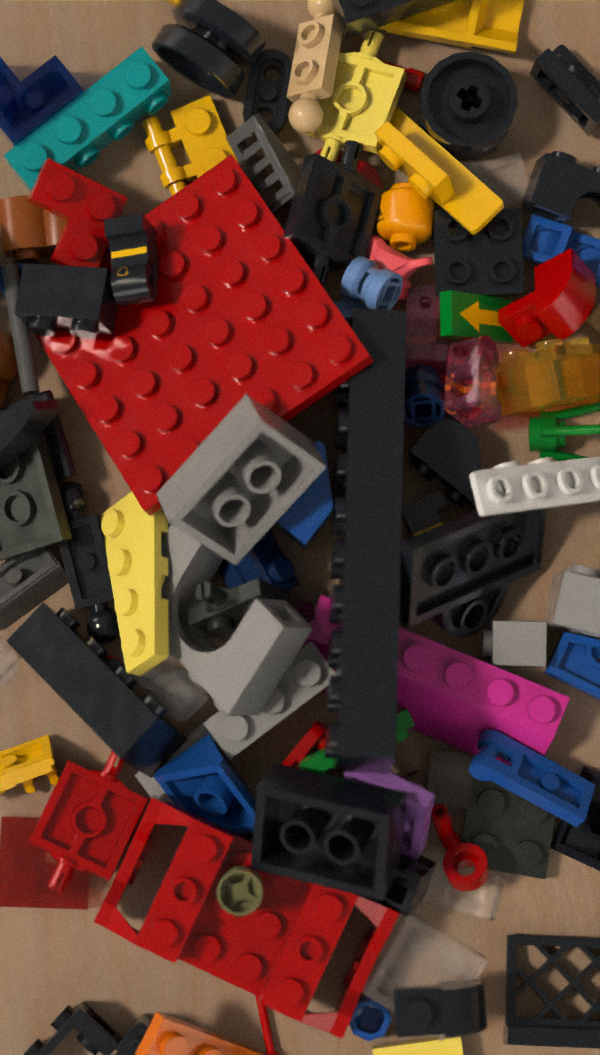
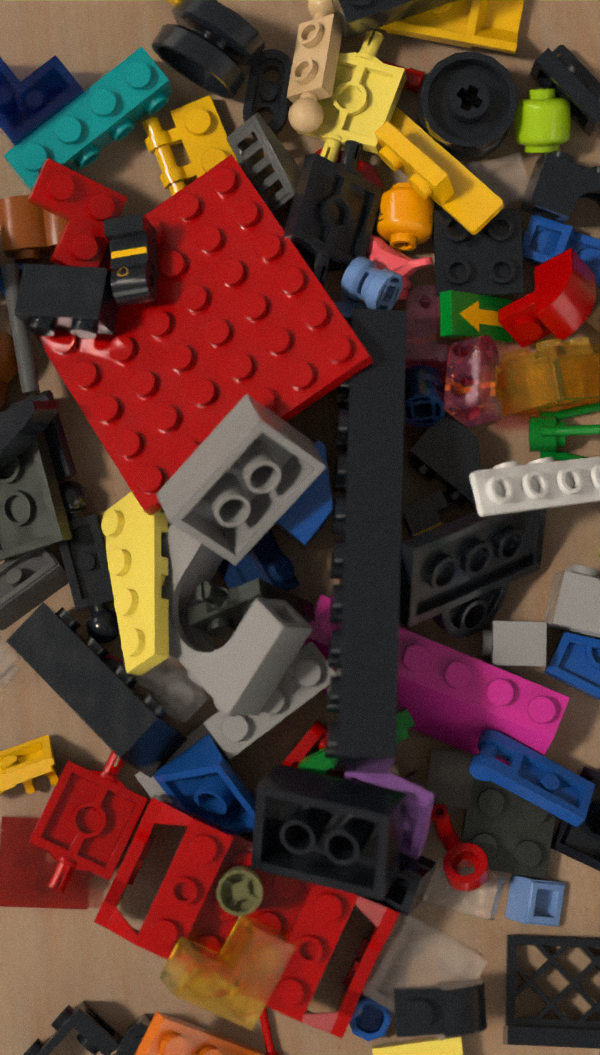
none -> clear yellow brick [159,915,295,1030]
none -> medium blue slope [505,875,565,927]
none -> lime head [514,88,571,153]

